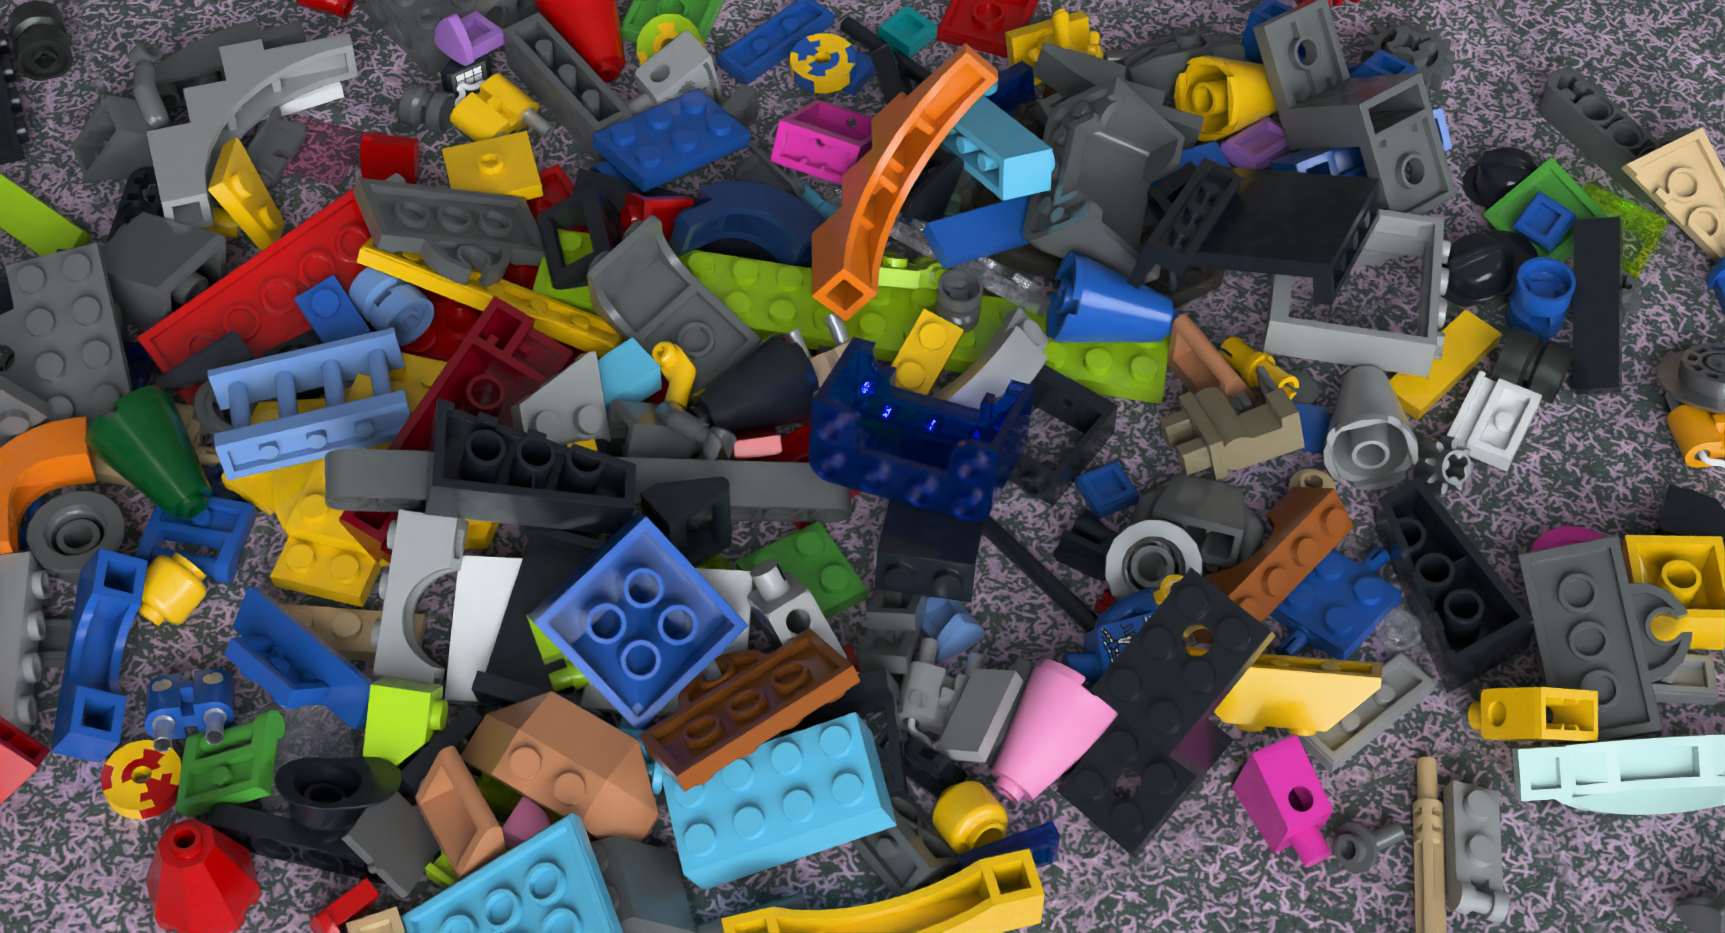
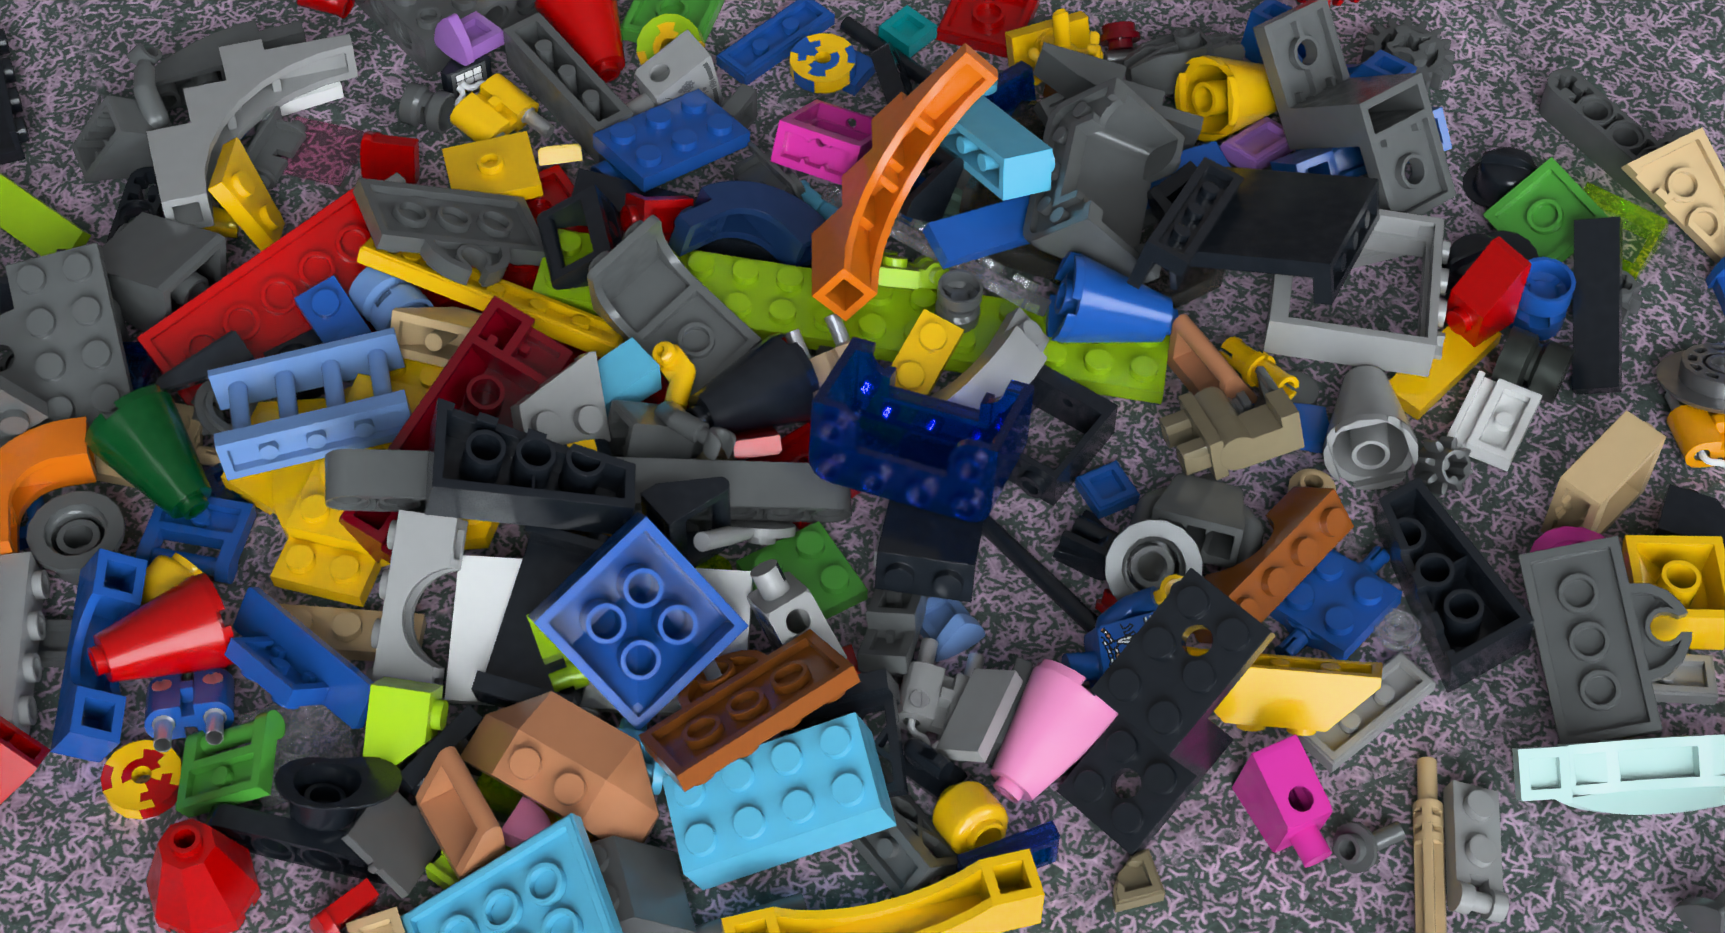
pearl dark grey wheel [8,1,73,81] -> none
yellow torso [1468,687,1598,742] -> none
blue tile [1512,191,1577,253] -> none
none -> red cone [87,573,234,683]
none -> tan slope [390,307,482,367]
none -> yellow tile [537,143,583,166]
none -> light grey piece [693,521,796,552]
none -> dark red plate [1099,21,1141,51]
none -> dark tan tile [1112,848,1165,913]
none -> red slope [1445,236,1532,347]
none -> tan window [1541,410,1666,535]

